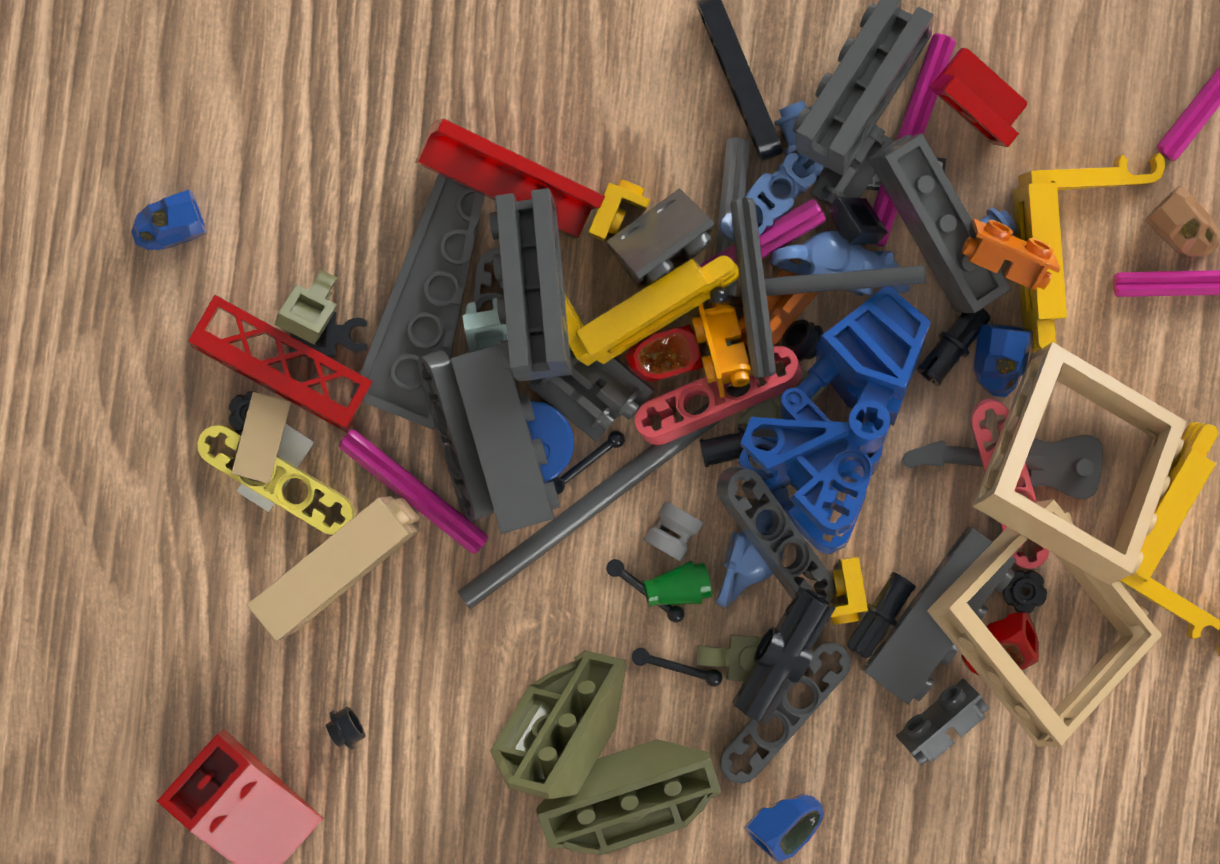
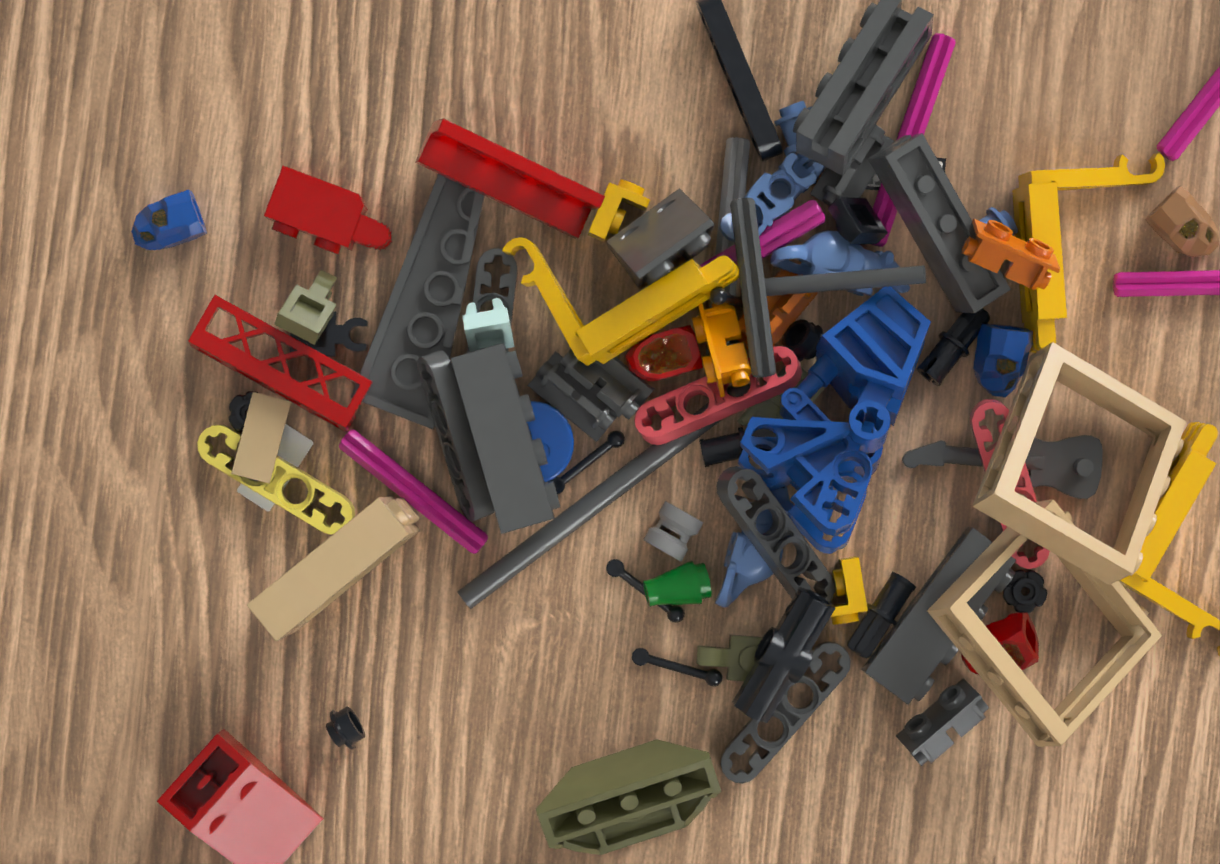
dark grey brick [490,188,572,382] -> none
olive wedge [490,651,627,799] -> none
blue rock [744,794,824,862] -> none
red panel [929,48,1027,147] -> none
none -> red hinge [264,166,393,255]

